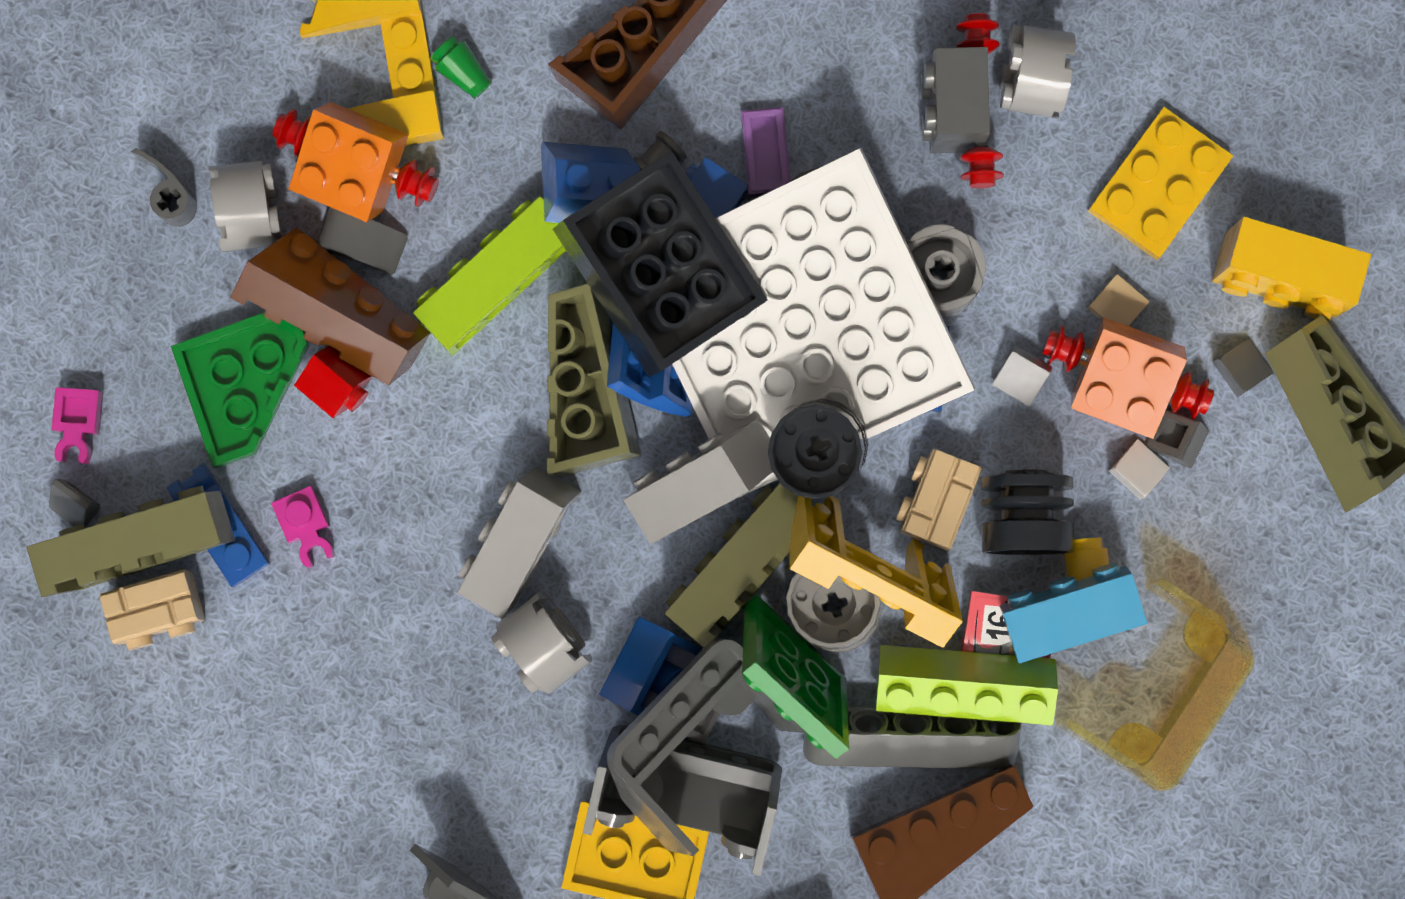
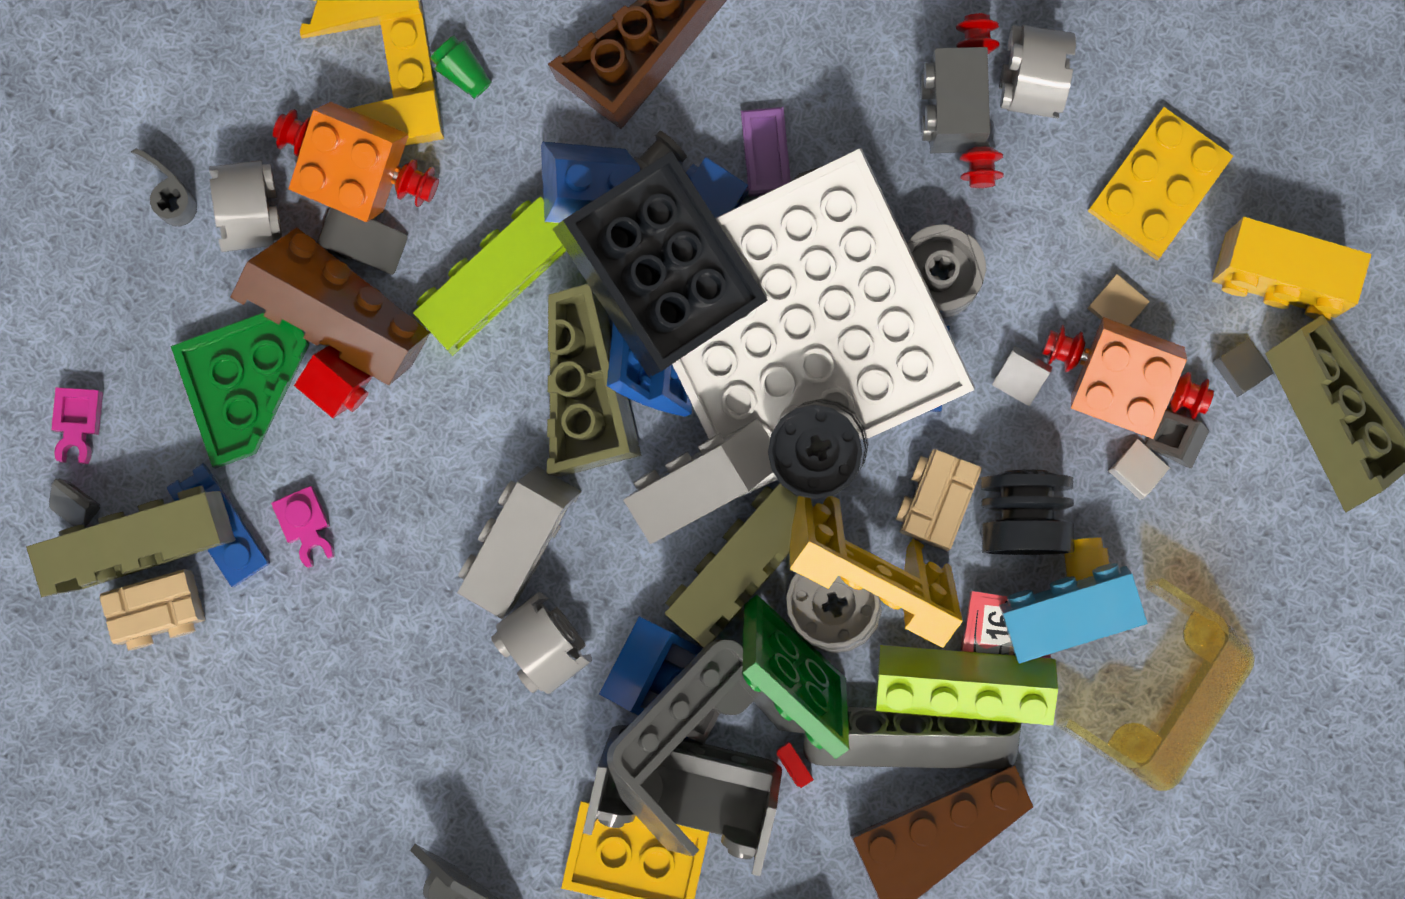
none -> red tile [776,742,814,788]

